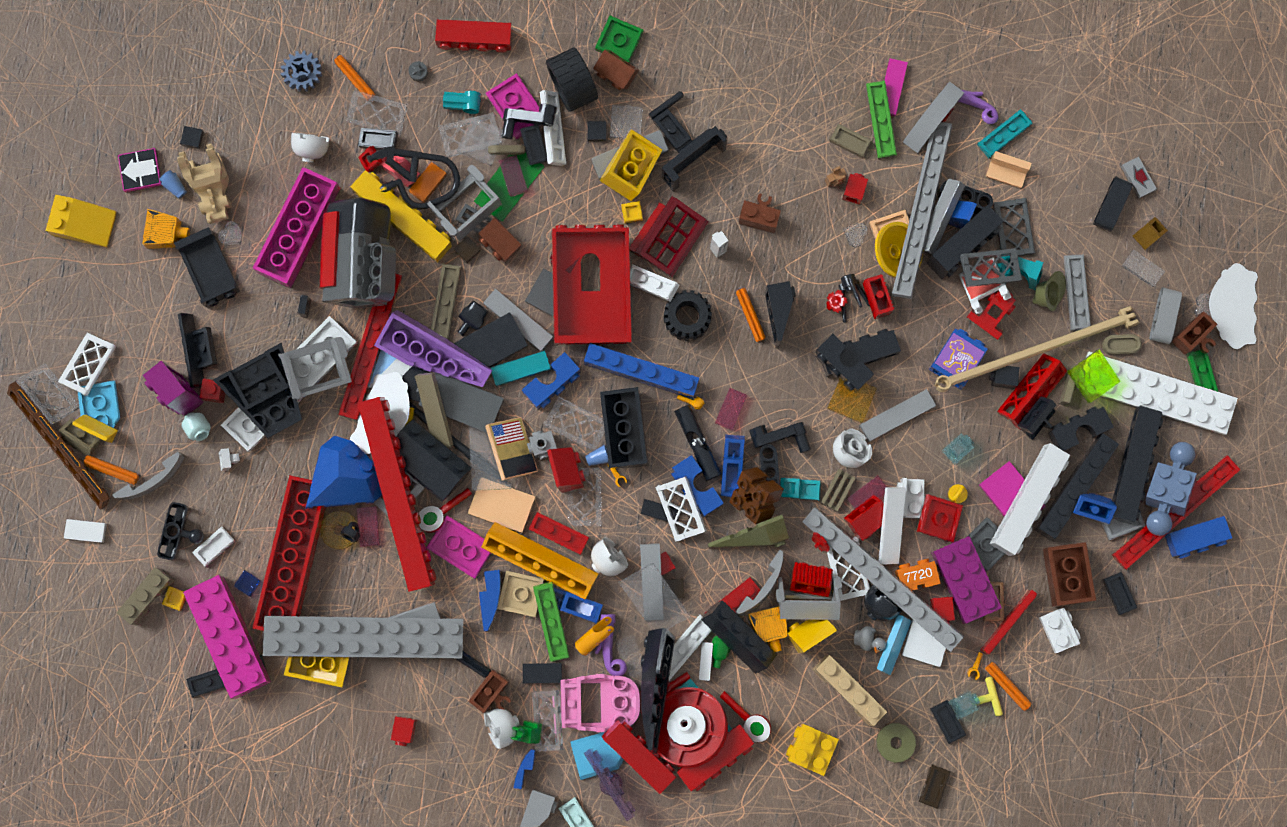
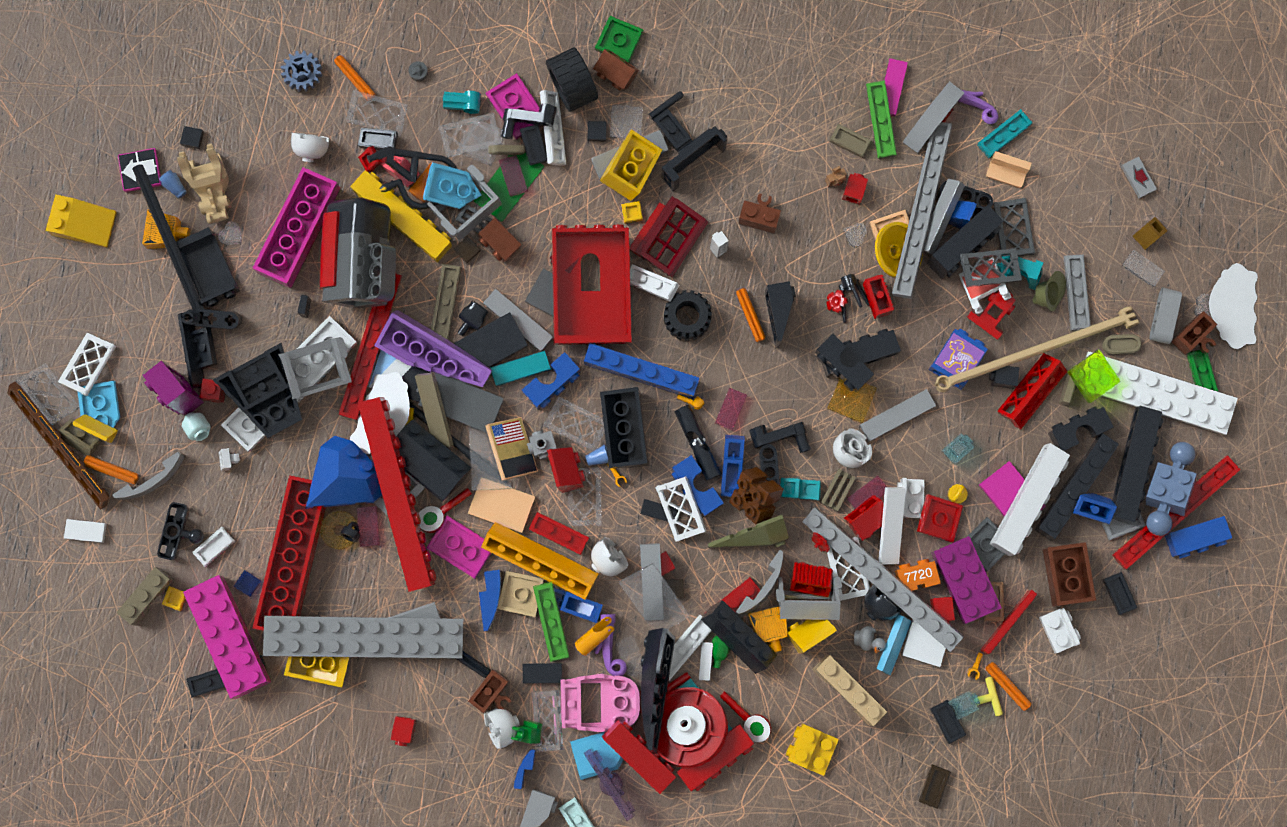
red brick [435,19,513,53] -> none
olive tile [876,723,916,763] -> none
black panel [1017,396,1056,440] -> none
black beam [1093,176,1133,232] -> none
none -> black axle [132,164,209,324]
none -> black beam [181,309,243,329]
none -> medium azure tile [423,162,481,209]

